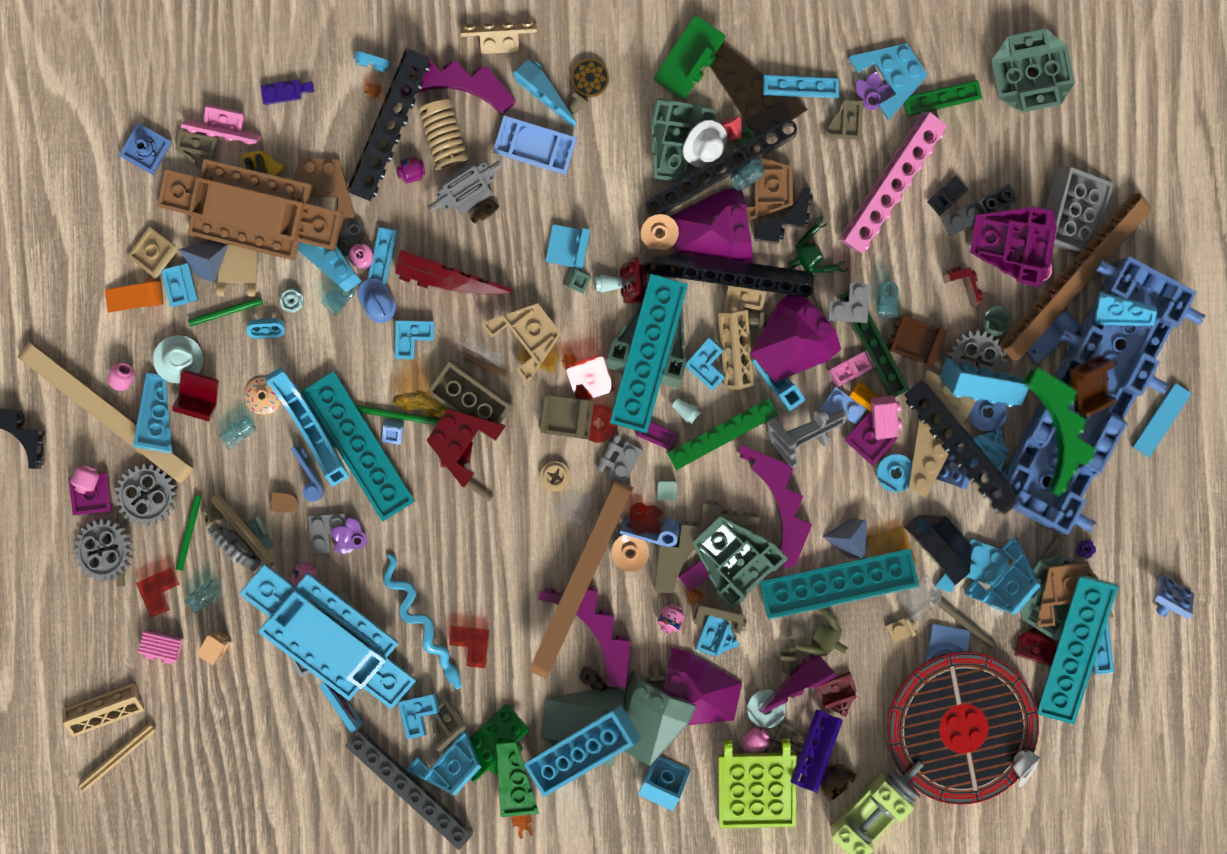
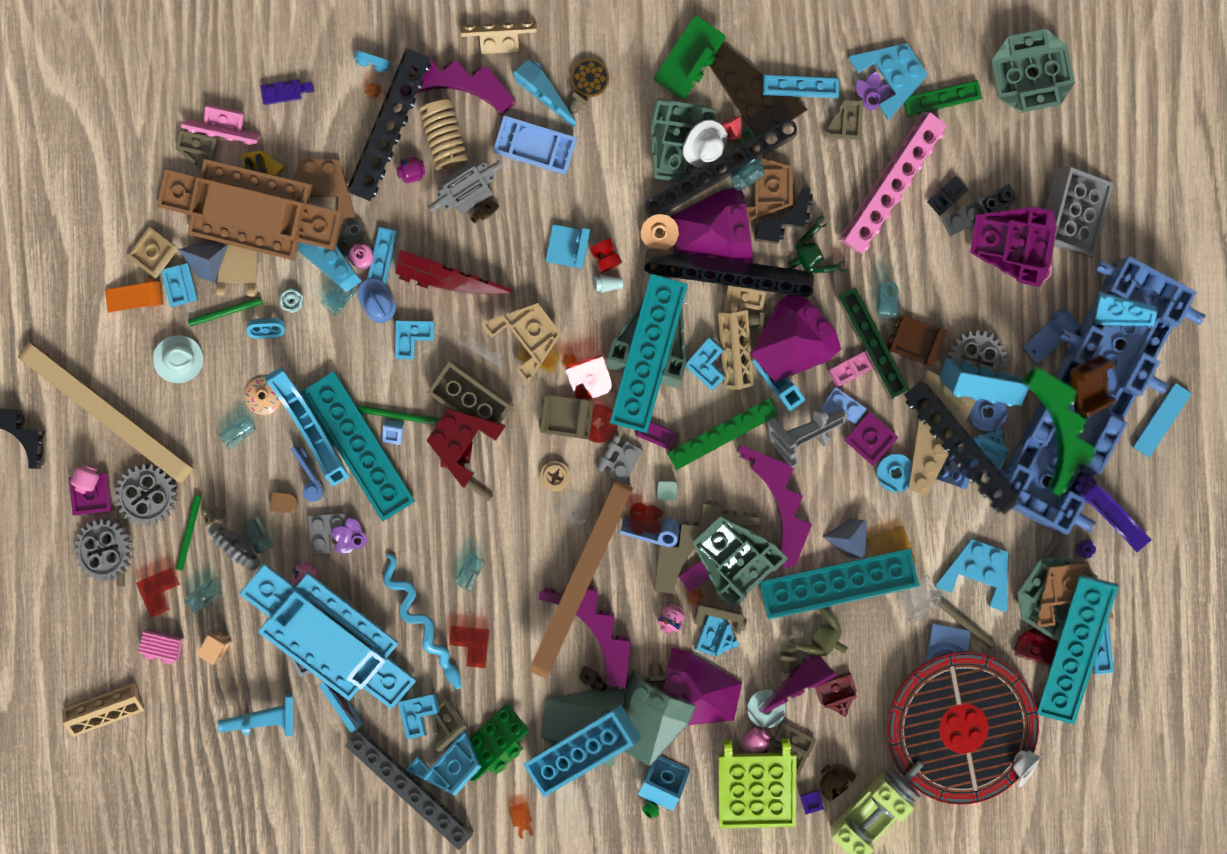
tan axle [78,723,156,791] -> none
bright pink head [107,362,135,391] -> none
medium blue plate [119,122,172,175] -> none
medium azure wing [133,373,172,454] -> none
dark red bracket [172,370,219,422] -> none
tan axle [211,494,276,567] -> none
clear yellow plate [393,390,447,417] -> none
medium nougat piece [459,352,512,379] -> none
green wing [496,740,539,817] -> none
sand green slope [563,267,591,294] -> none
light nougat dish [611,535,649,572] -> none
dark red bracket [620,257,647,304] -> none
light aqua cone [672,398,701,424] -> none
dark purple fence [790,709,843,793] -> none
light grey plate [828,283,870,323] -> none
light orange plate [850,381,881,413] -> none
bright pink brick [871,395,902,440] -> none
tan bracket [885,616,917,643] -> none
black wedge [904,515,972,585] -> none
dark red bracket [942,266,983,307] -> none
medium azure wing [964,537,1041,615] -> none
sand green hair [982,305,1011,336] -> none
medium nougat beam [1000,193,1151,361] -> none
medium blue plate [1154,574,1194,619] -> none
none -> medium azure piece [218,693,293,736]
none -> clear light blue arm [454,554,485,592]
none -> red wheel [589,238,623,273]
none -> green plate [642,801,659,819]
none -> dark purple plate [800,790,824,814]
none -> dark purple arch [1075,473,1151,552]

